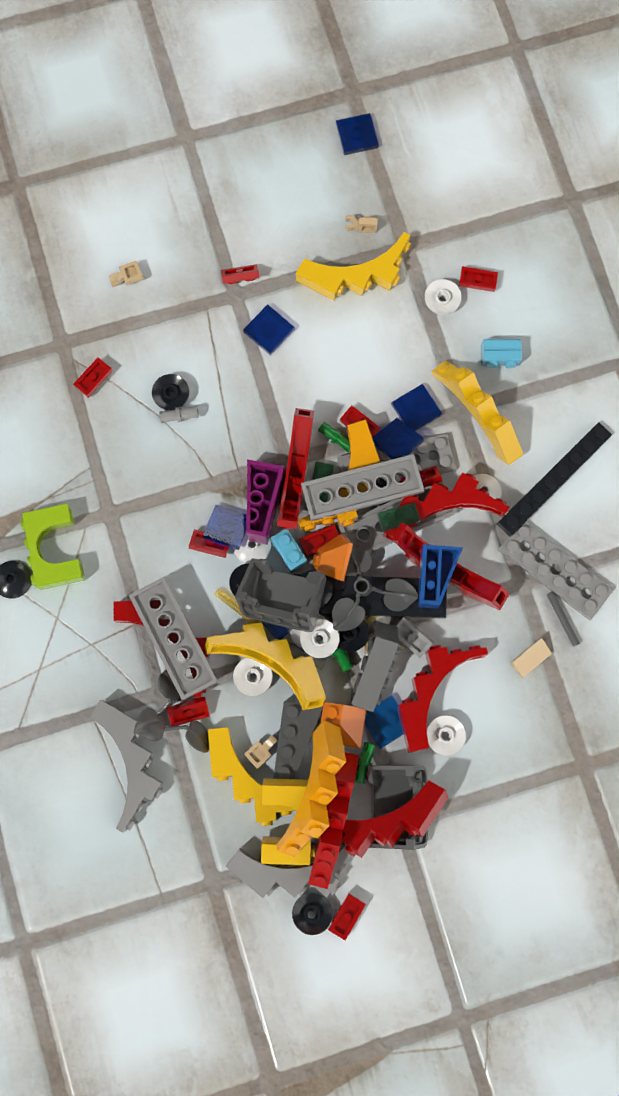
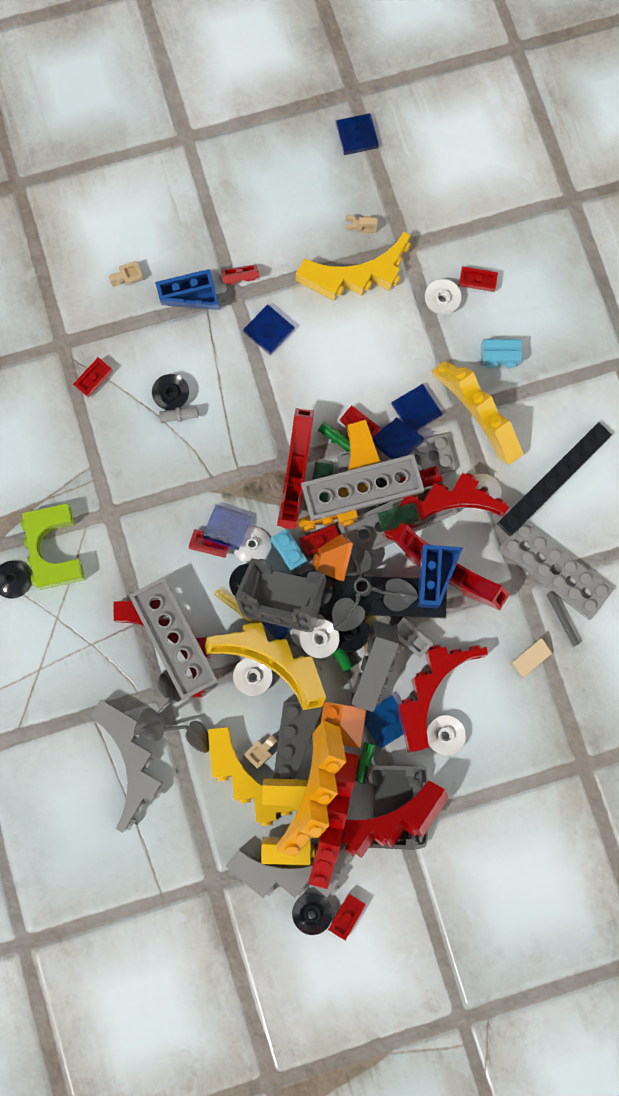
red plate [167,696,210,727] -> none
magenta wedge [246,459,286,545] -> none
none -> blue wedge [155,269,220,310]

